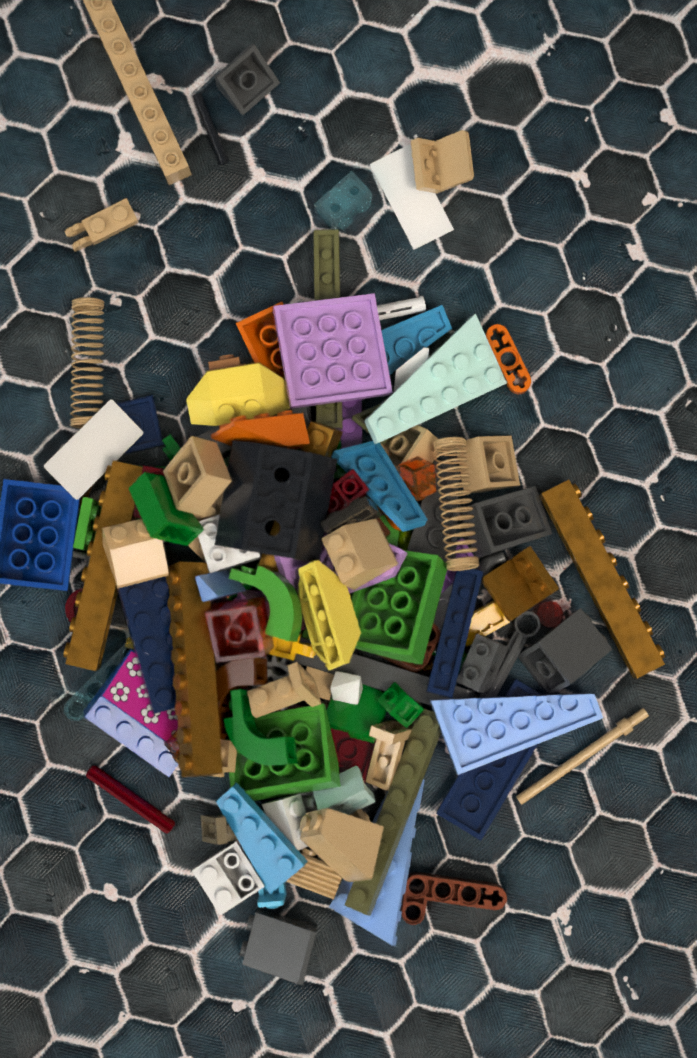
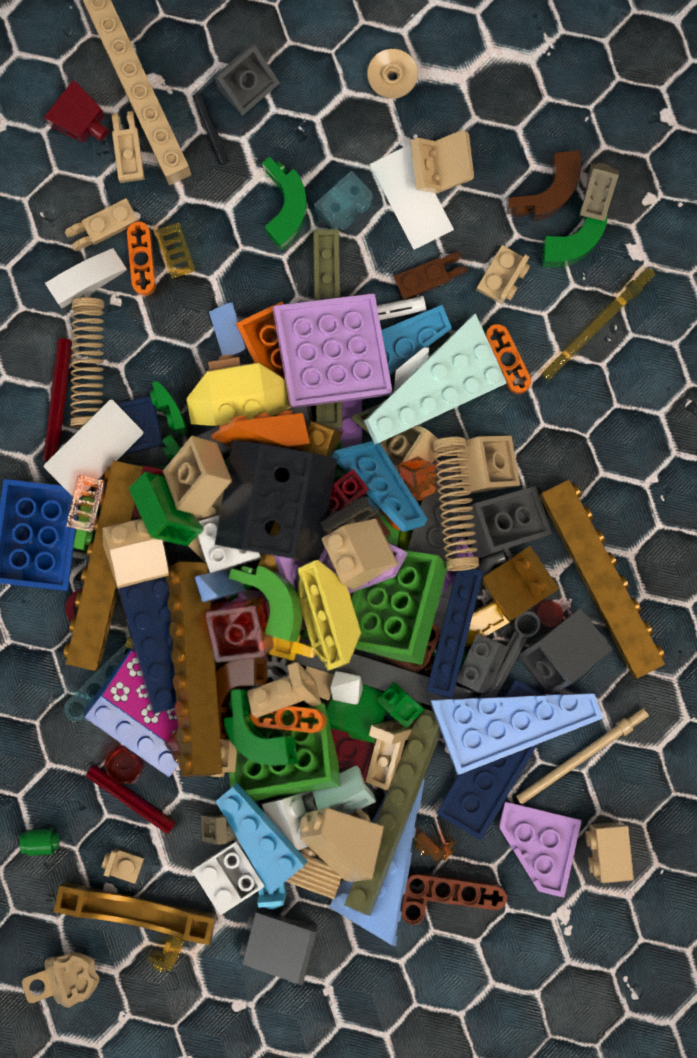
none -> green brick [20,828,59,856]
none -> tan piece [22,952,100,1008]
none -> dark red axle [43,338,72,462]
none -> dark red torso [44,80,109,143]
none -> white slope [45,248,127,308]
none -> pearl gold arch [54,882,217,945]
none -> clear orange slope [66,475,105,532]
none -> tan bracket [102,848,145,884]
none -> clear red hair [104,745,144,785]
none -> tan hinge [112,111,145,183]
none -> orange beam [127,222,156,296]
none -> clear yellow bracket [147,937,185,972]
none -> green slope [150,381,190,437]
none -> clear yellow slope [155,223,195,279]
none -> medium blue slope [209,302,248,357]
none -> orange beam [250,706,327,733]
none -> green arch [262,156,307,251]
none -> tan dish [367,49,418,99]
none -> reddish brown hinge [394,251,468,300]
none -> clear orange bracket [414,830,455,862]
none -> tan bracket [476,245,530,305]
none -> lavender plate [499,801,582,897]
none -> reddish brown arch [506,150,581,222]
none -> clear yellow bar [541,267,655,381]
none -> green arch [542,214,608,268]
none -> dark tan bracket [580,163,619,221]
none -> tan brick [586,822,634,883]

